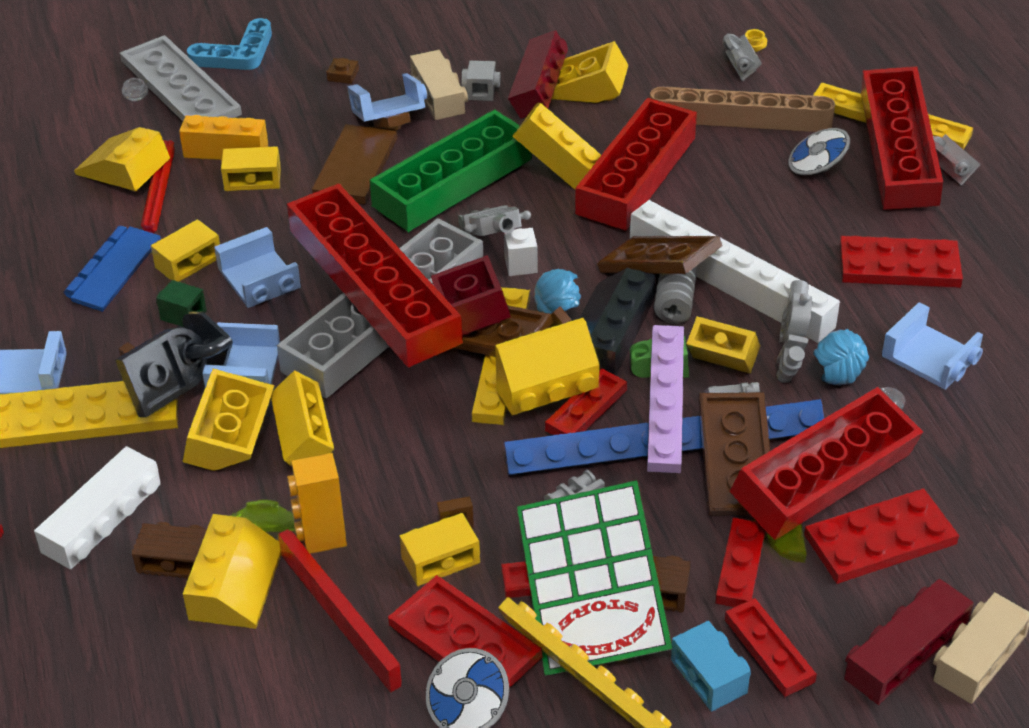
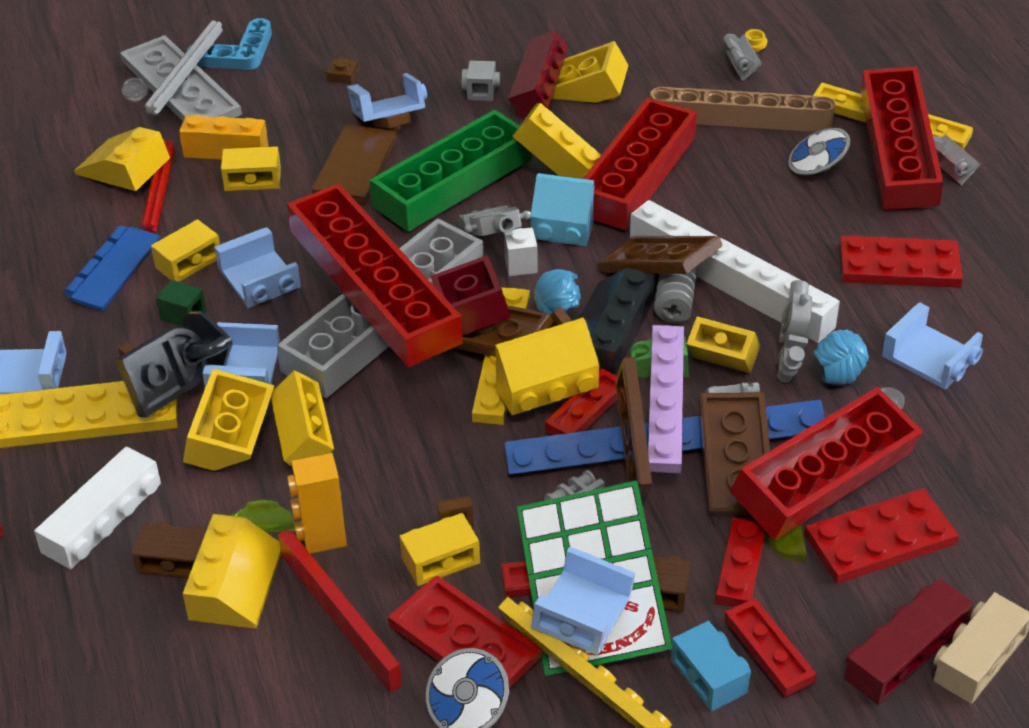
tan brick [410,50,468,120] -> none
none -> light grey axle [145,20,223,116]
none -> medium azure slope [530,173,594,247]
none -> light blue panel [531,547,635,656]
none -> reddish brown tile [615,357,652,505]

